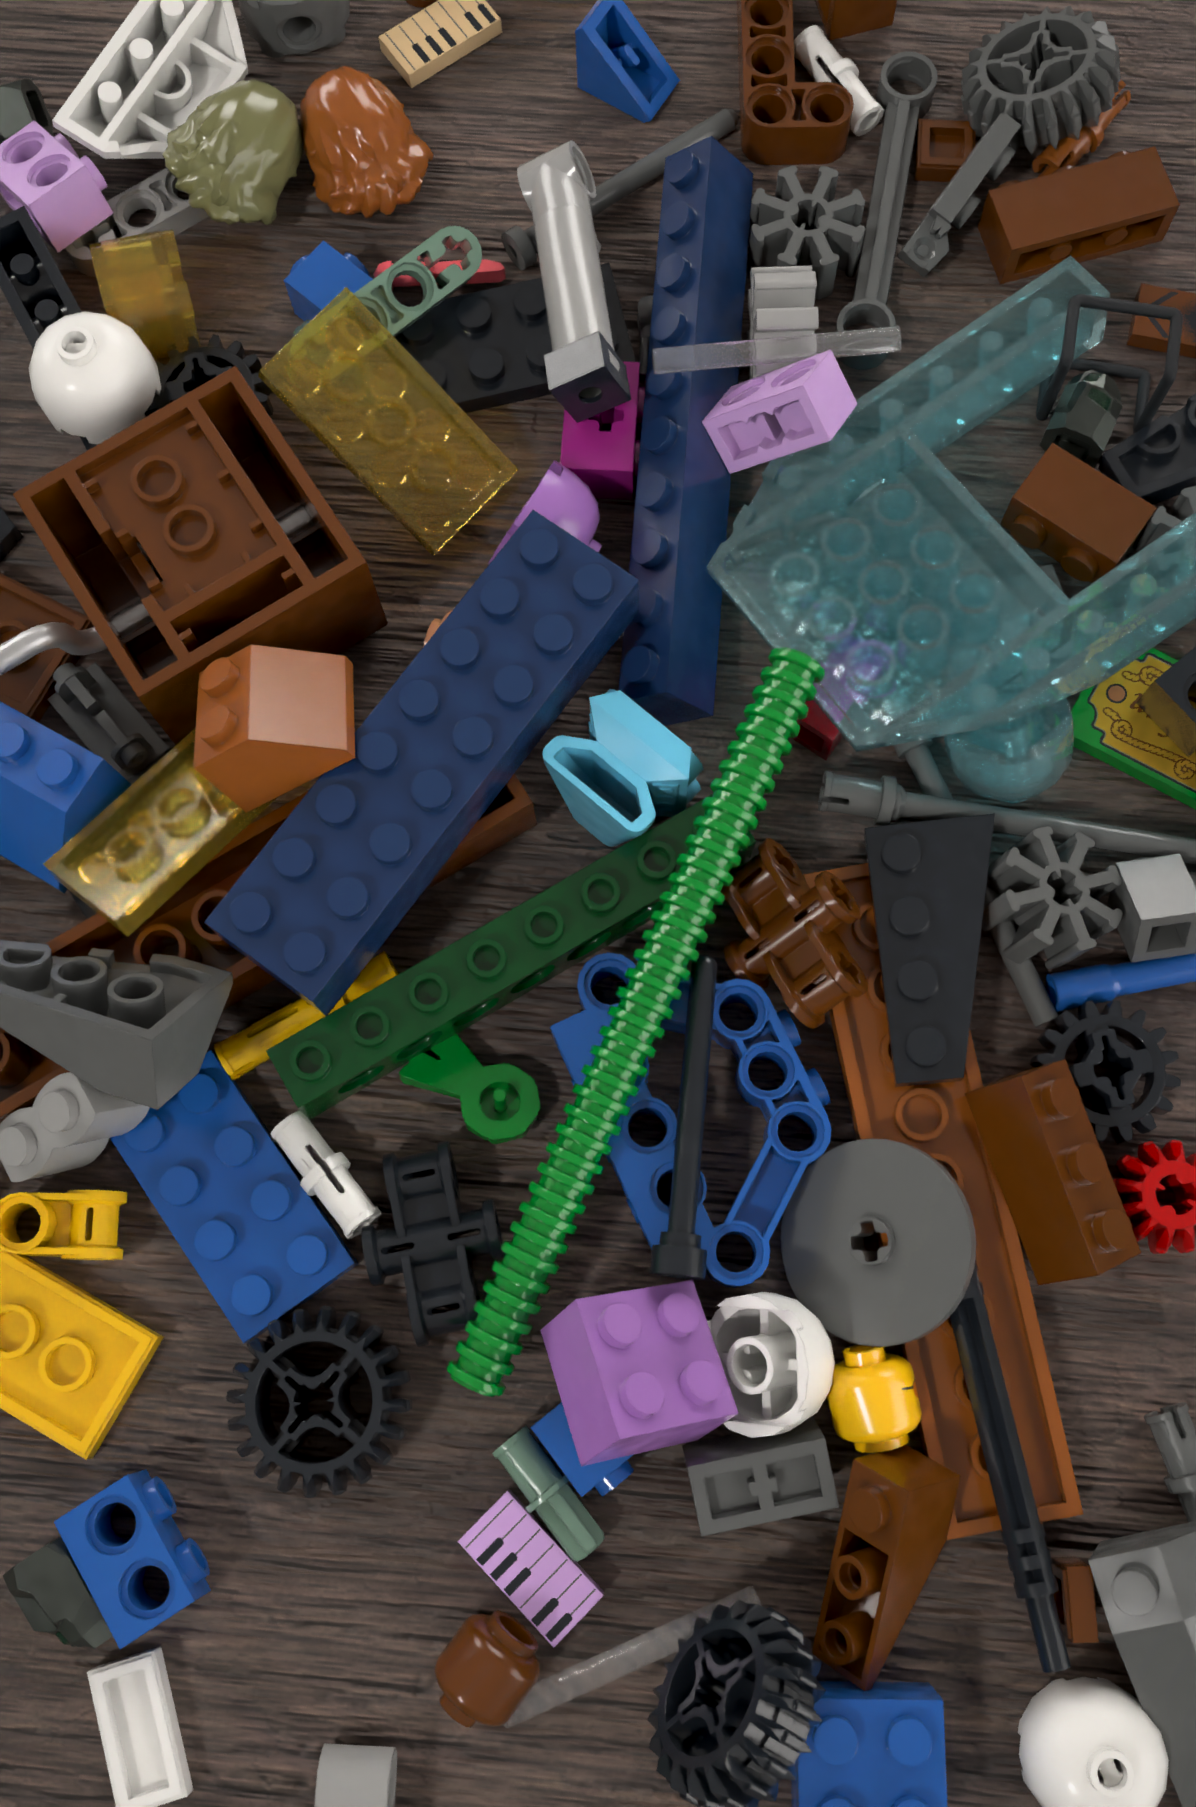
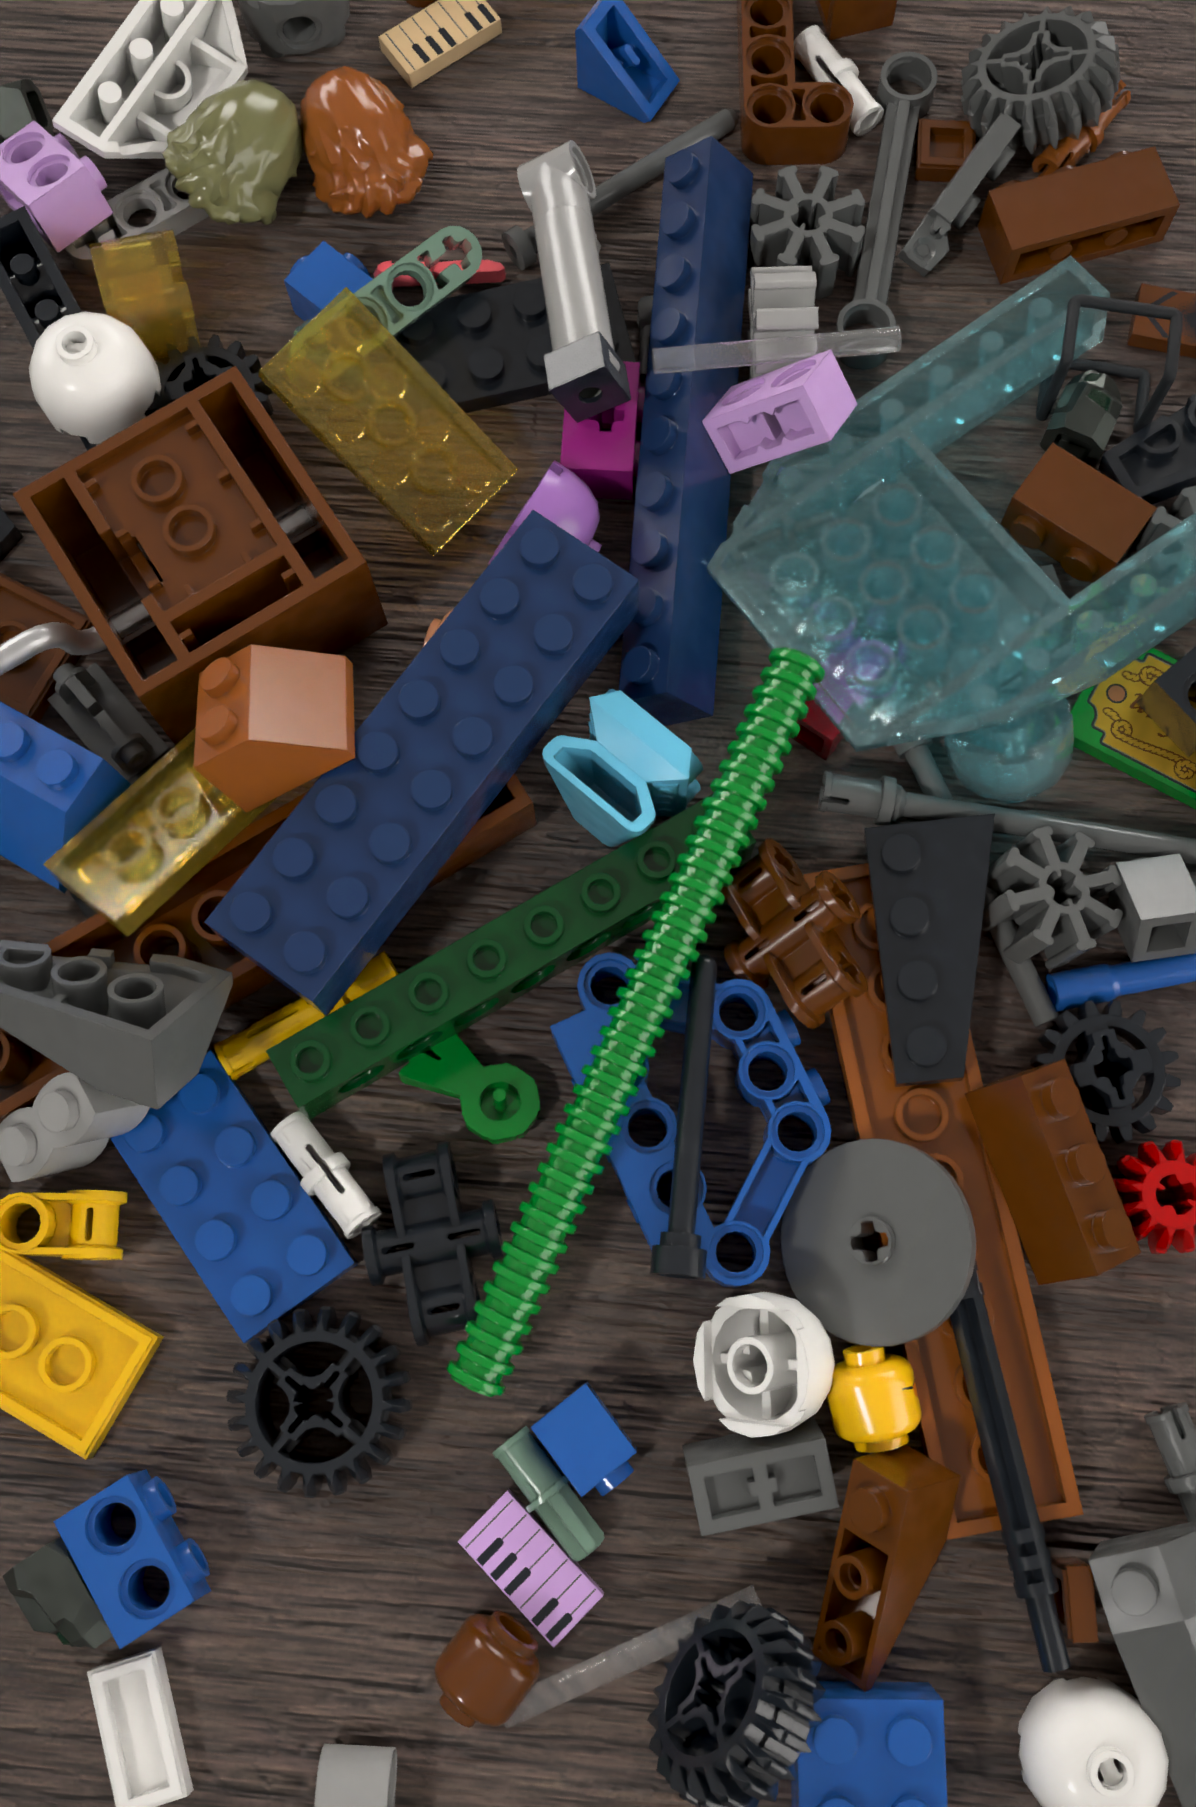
medium lavender brick [540,1280,738,1466] -> none

